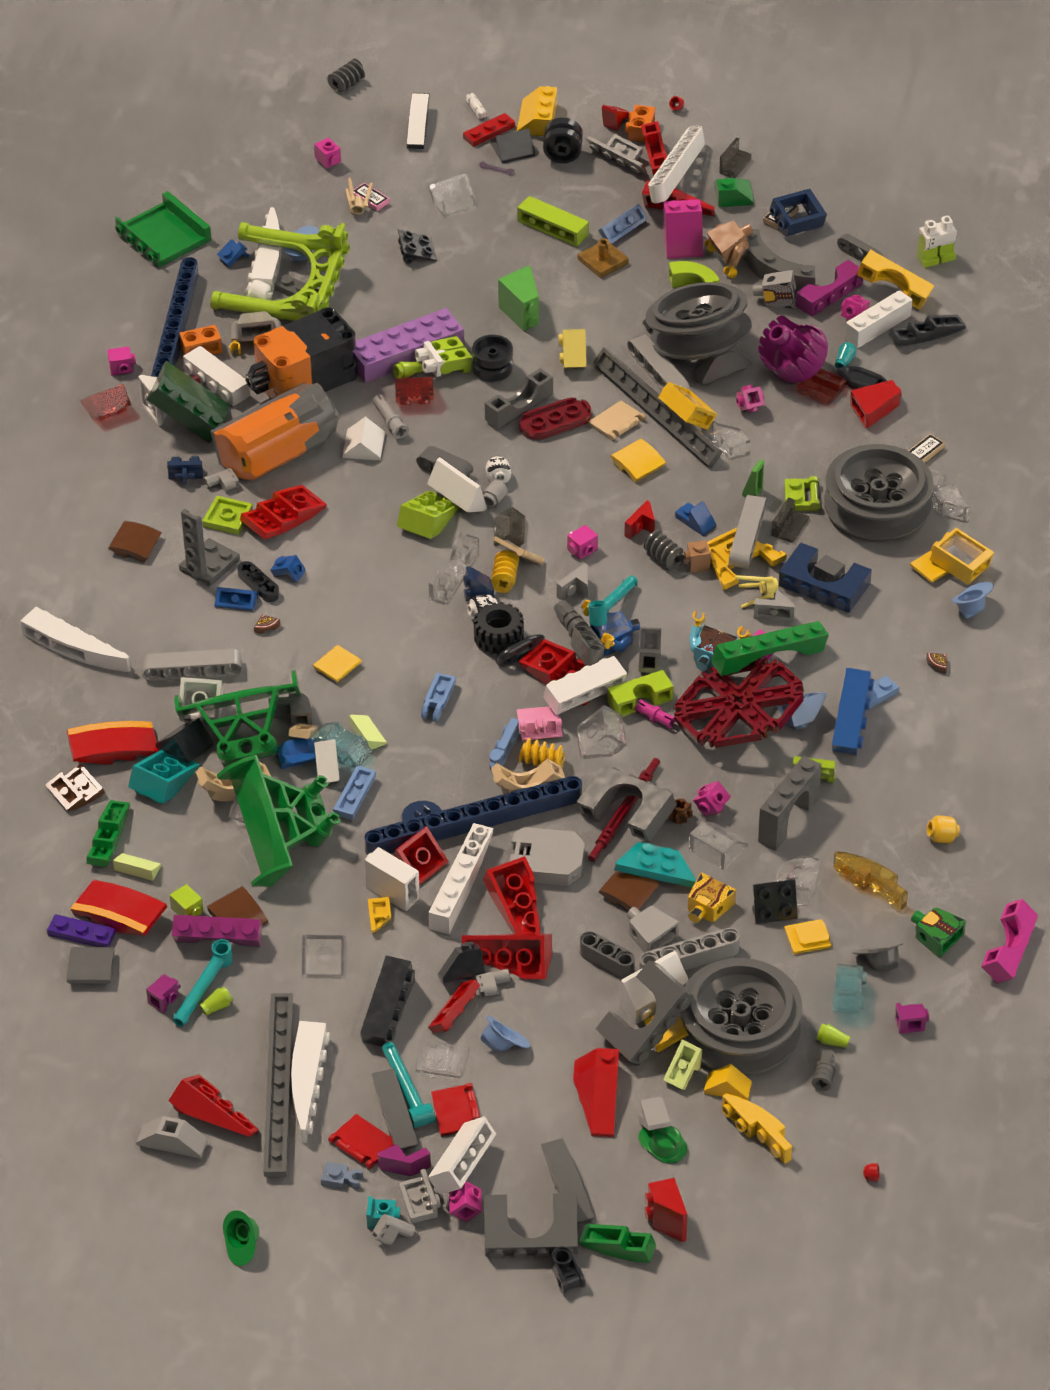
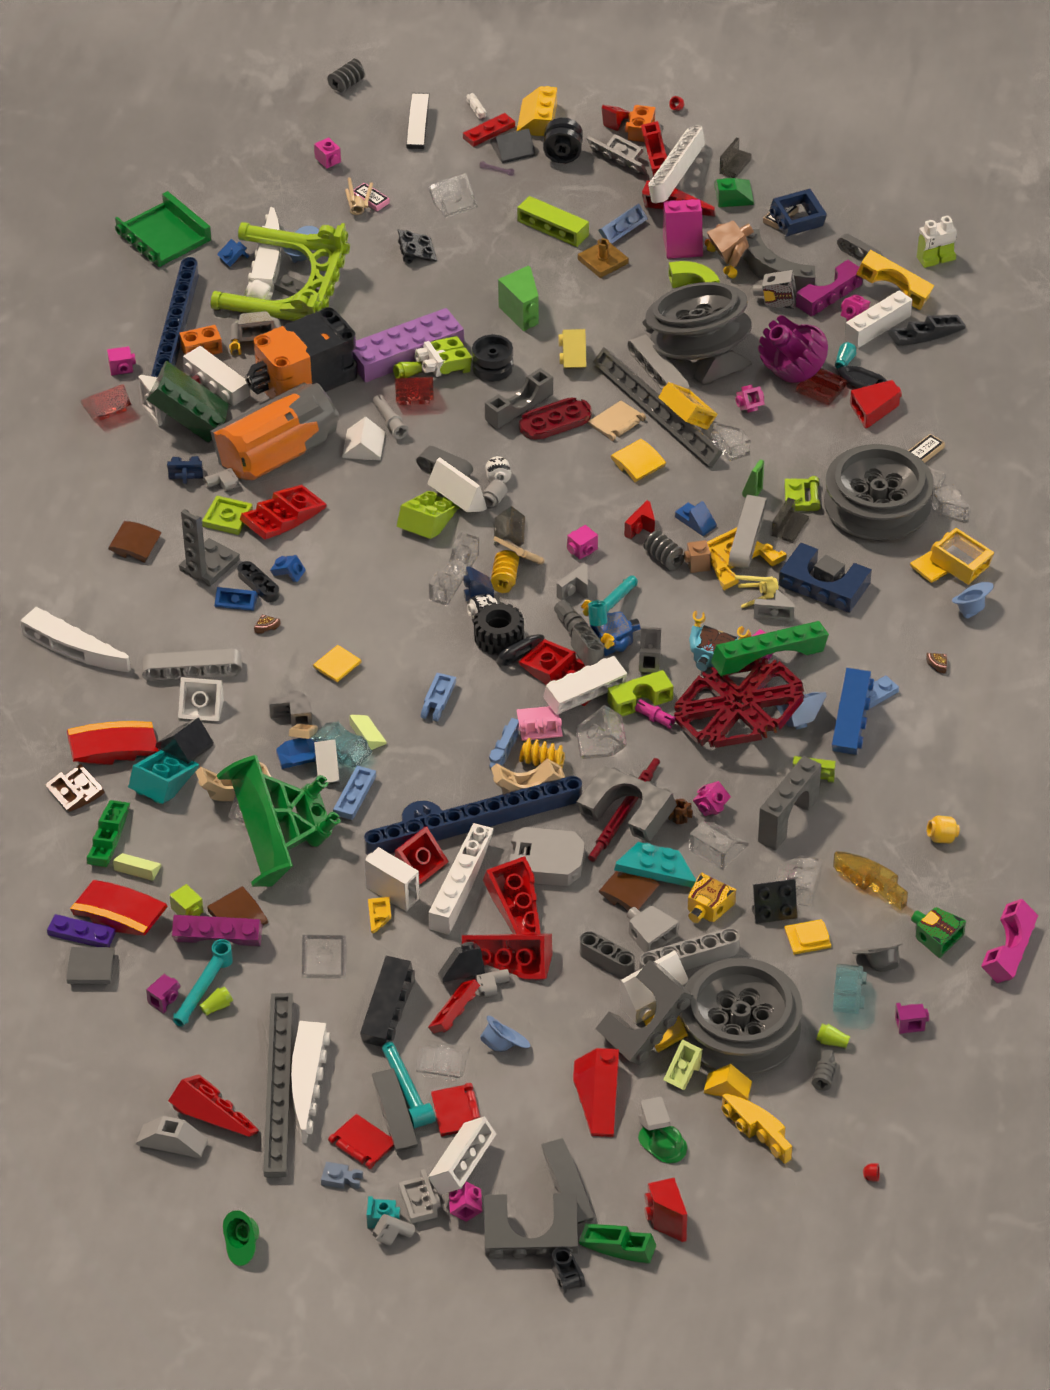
green piece [174,670,301,765] -> none
magenta slope [377,1144,431,1176] -> none

